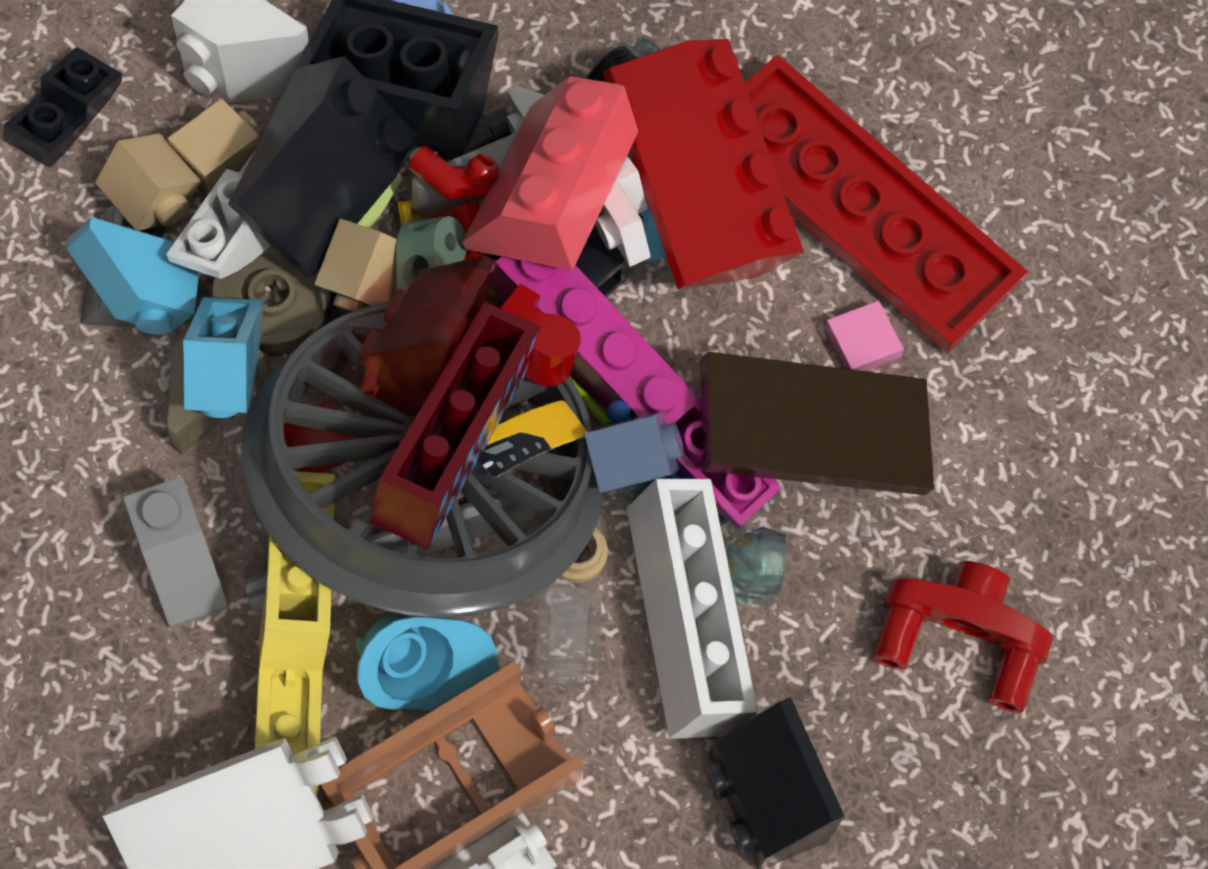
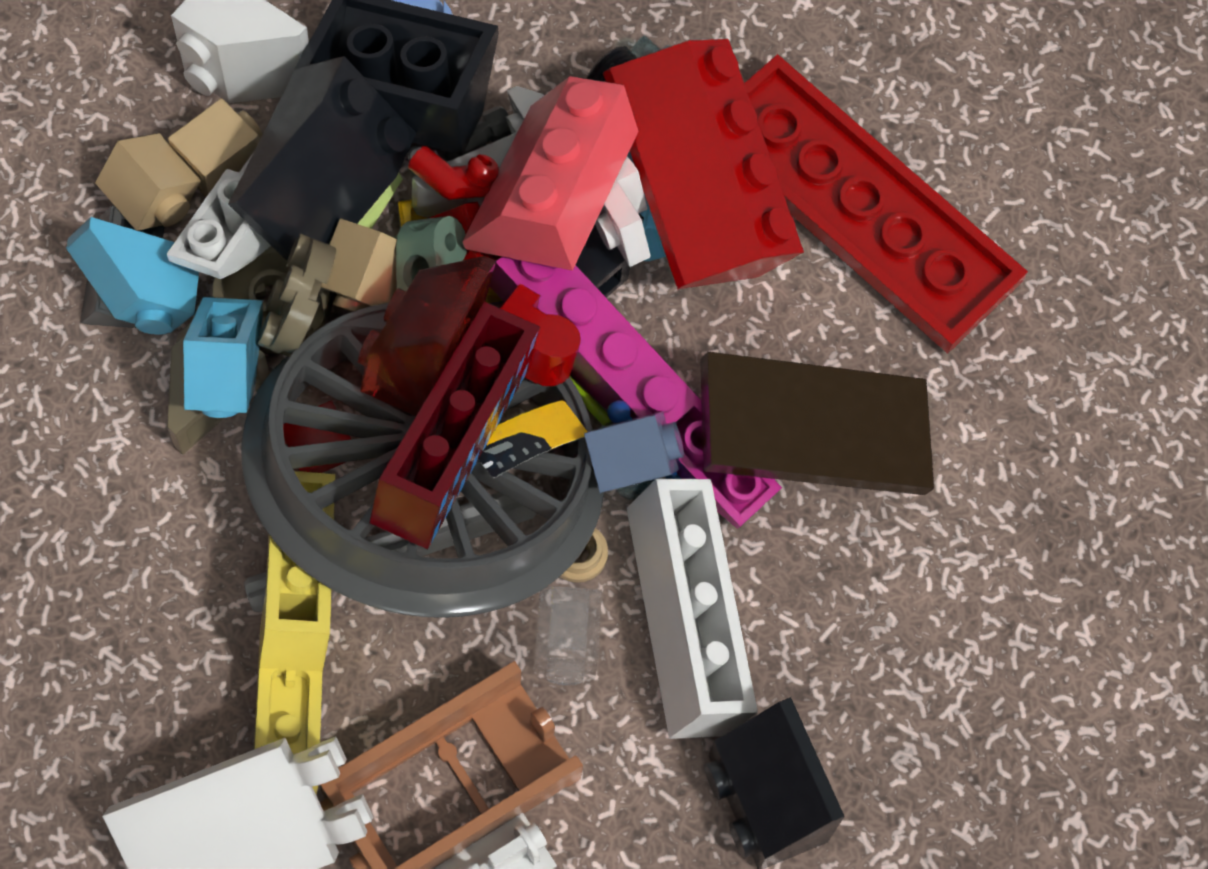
black slope [4,47,122,167] -> none
light grey slope [123,476,229,629] -> none
medium azure piece [355,613,498,711] -> none
clear light blue rock [724,527,786,607] -> none
bright pink tile [824,301,904,371] -> none
red connector [872,561,1053,713] -> none
none -> dark tan plate [257,234,336,357]

